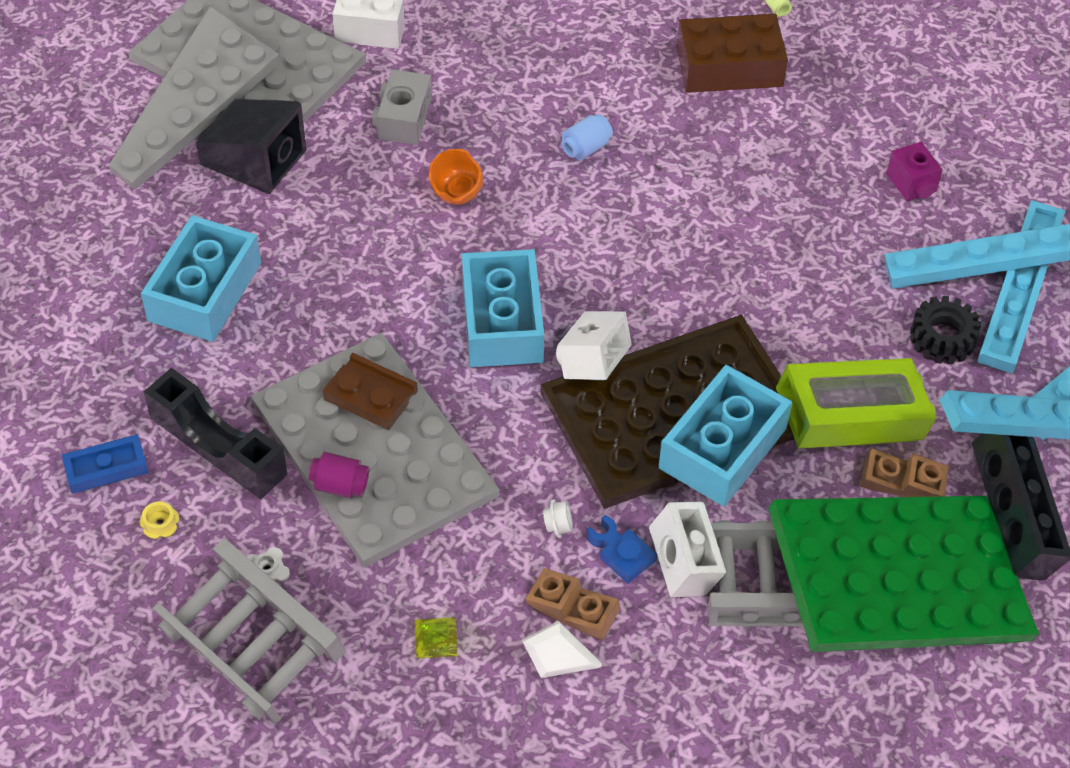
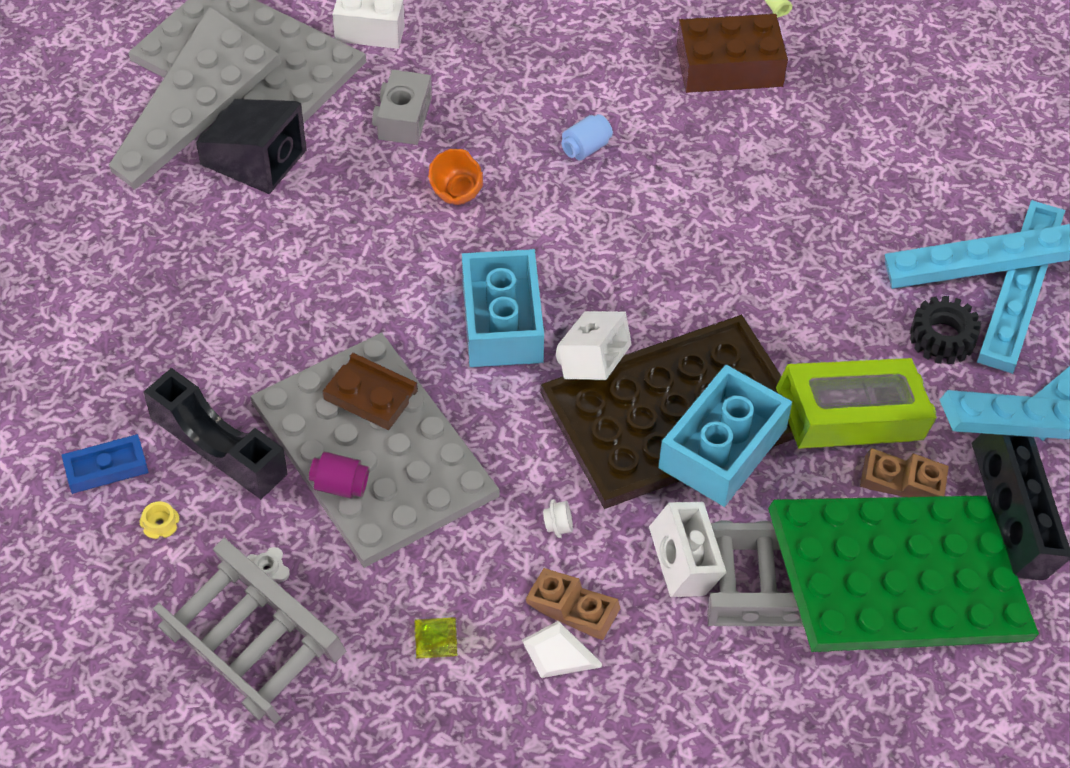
medium azure brick [141,215,261,342] -> none
blue plate [586,515,657,584] -> none
magenta brick [886,141,943,201] -> none

